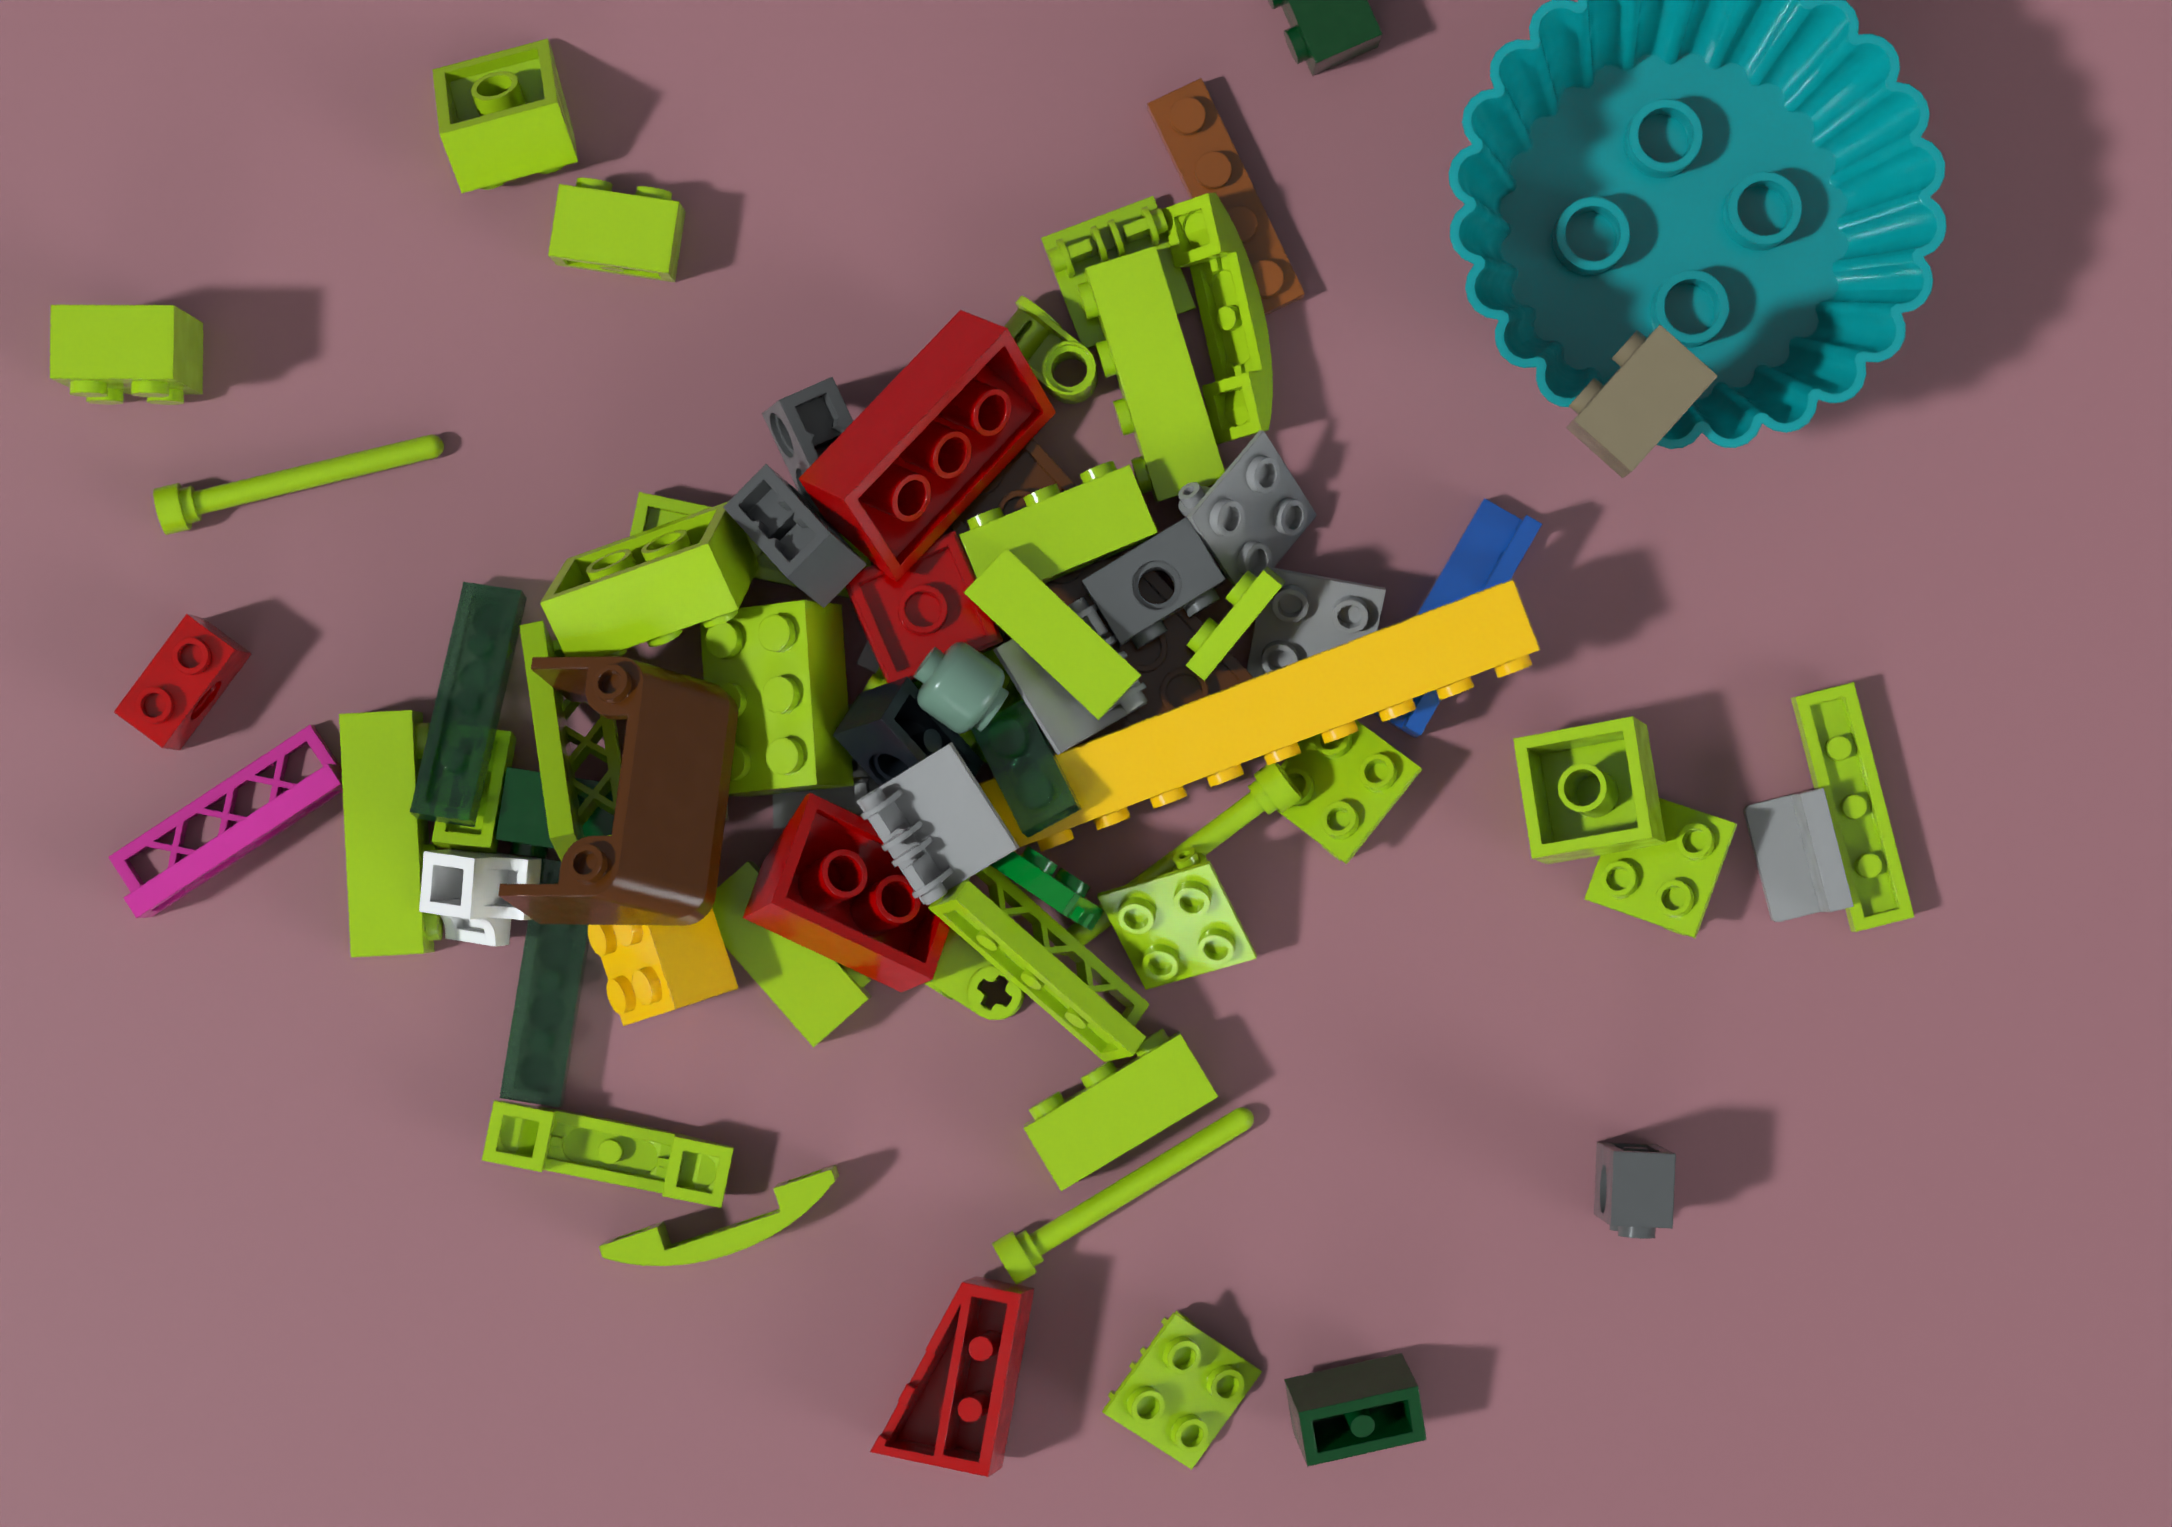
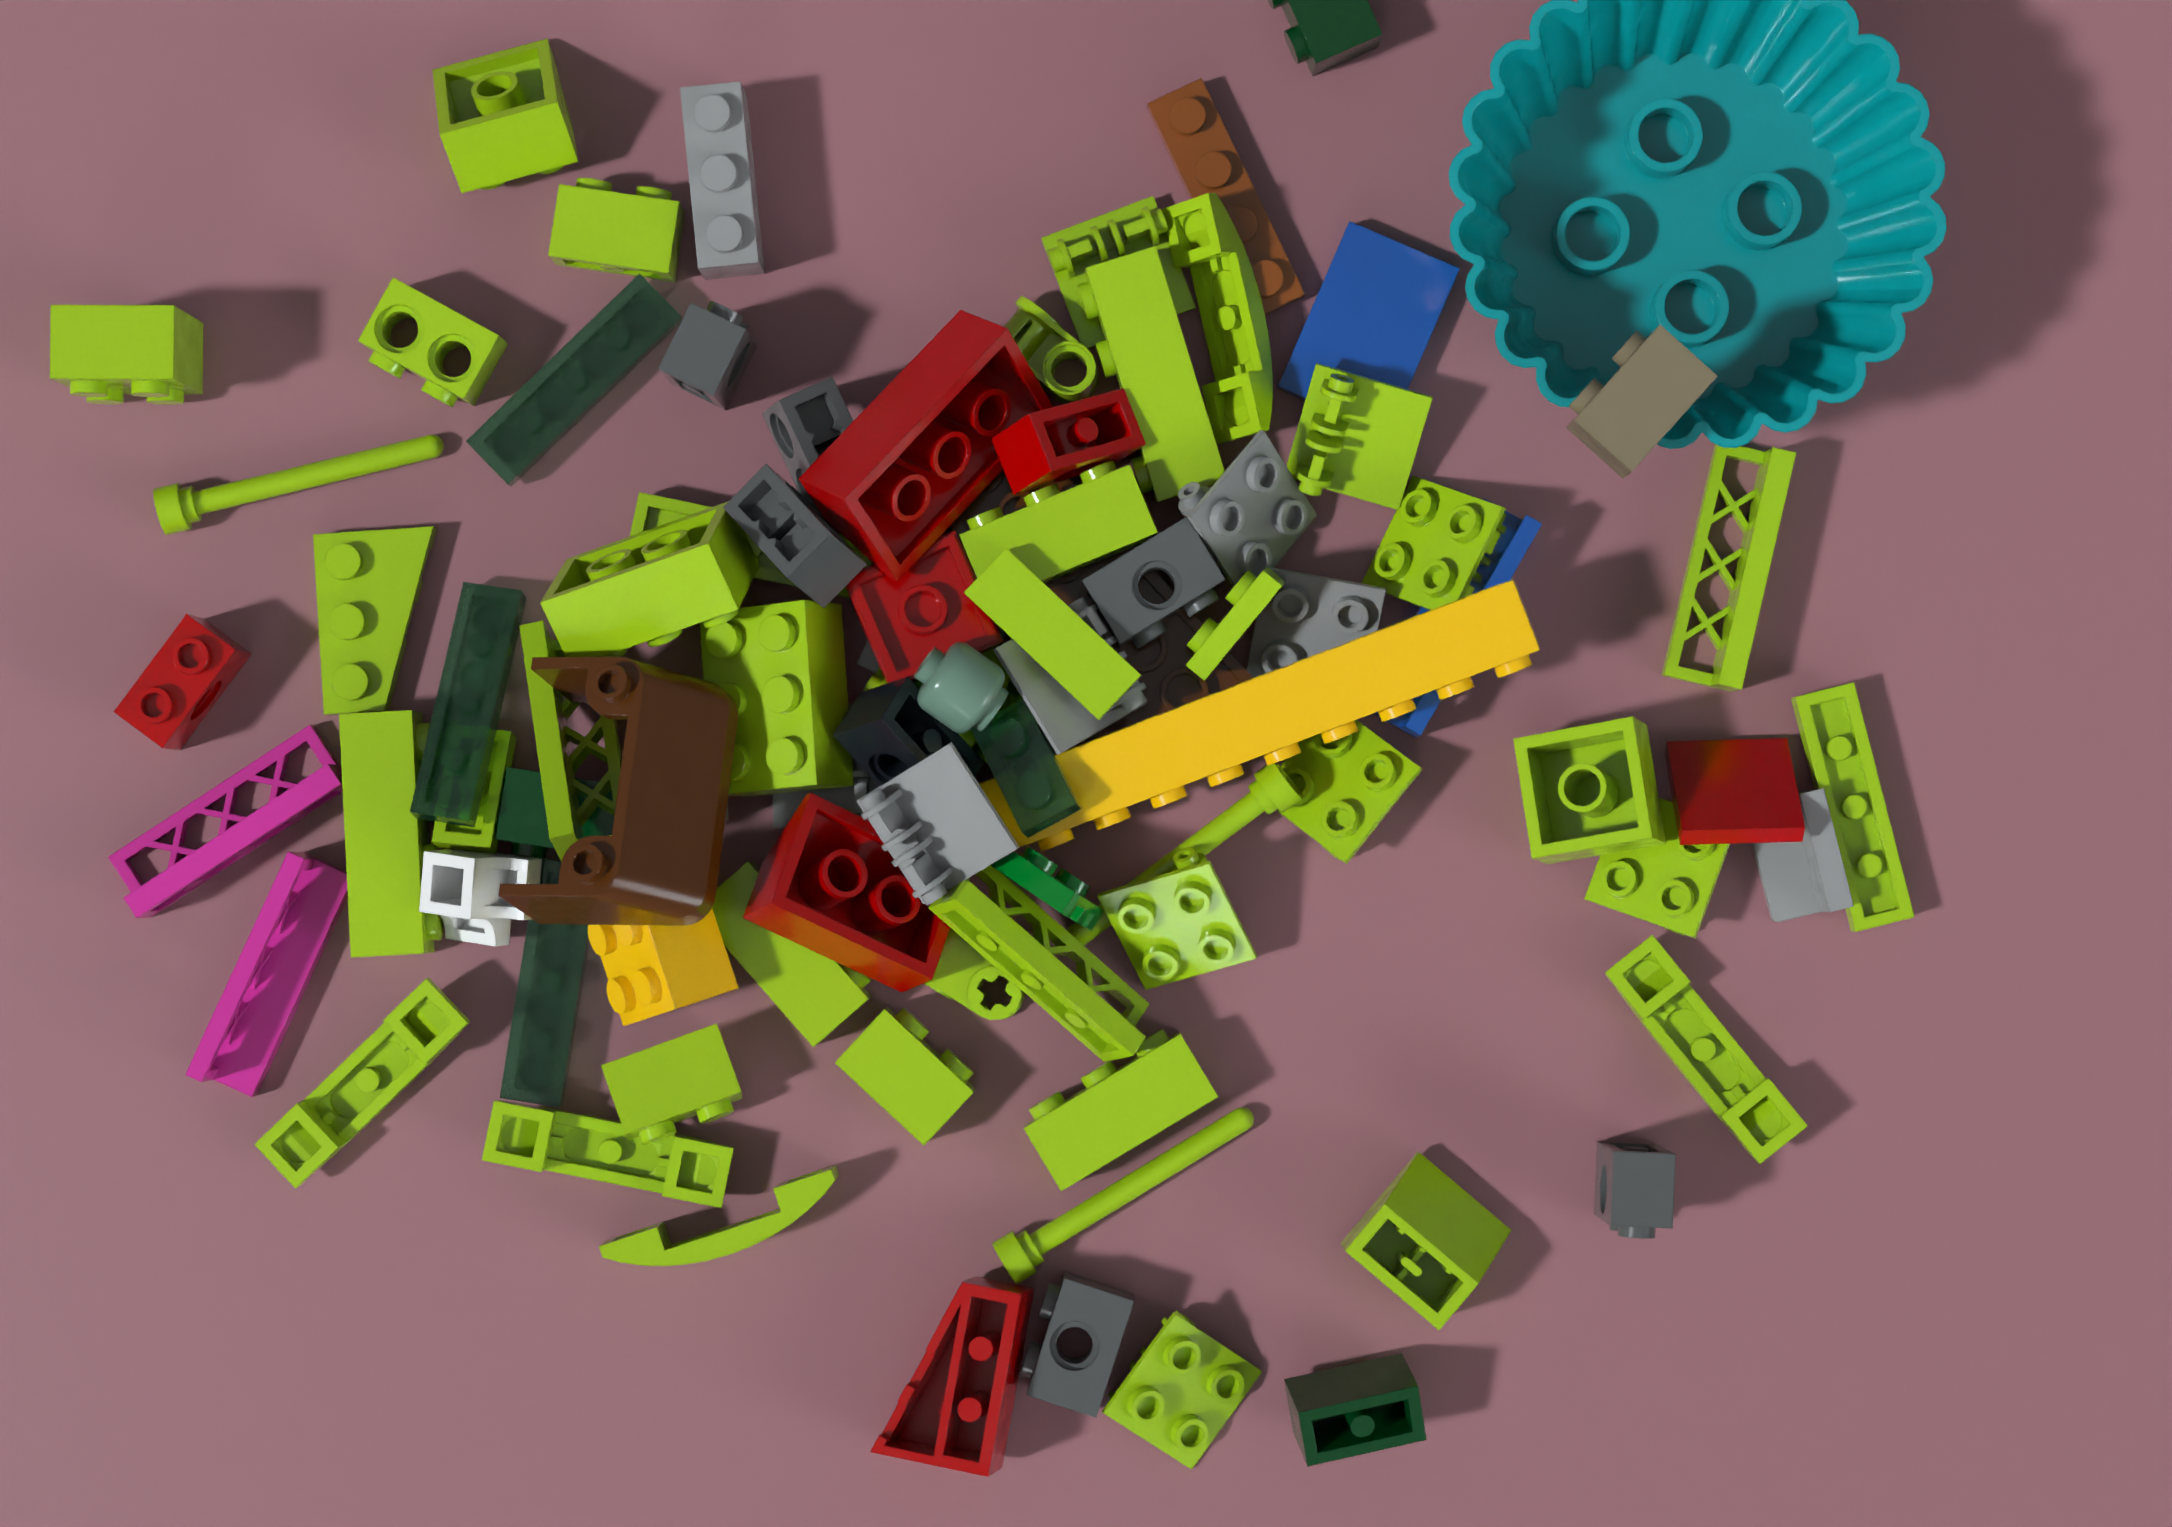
none -> dark pink fence [185,852,348,1097]
none -> lime slope [254,978,471,1189]
none -> lime wing [313,526,437,716]
none -> lime brick [358,277,508,408]
none -> clear green plate [466,273,683,487]
none -> lime brick [601,1023,742,1145]
none -> dark grey brick [658,301,757,410]
none -> light grey brick [680,81,765,280]
none -> lime brick [835,1007,976,1146]
none -> red brick [991,388,1146,495]
none -> dark grey brick [1019,1272,1134,1418]
none -> blue tile [1277,221,1460,401]
none -> lime hinge [1287,363,1433,510]
none -> lime slope [1340,1151,1511,1330]
none -> lime hinge [1361,476,1507,610]
none -> lime slope [1604,935,1808,1164]
none -> lime fence [1661,444,1796,692]
none -> red tile [1665,738,1805,845]

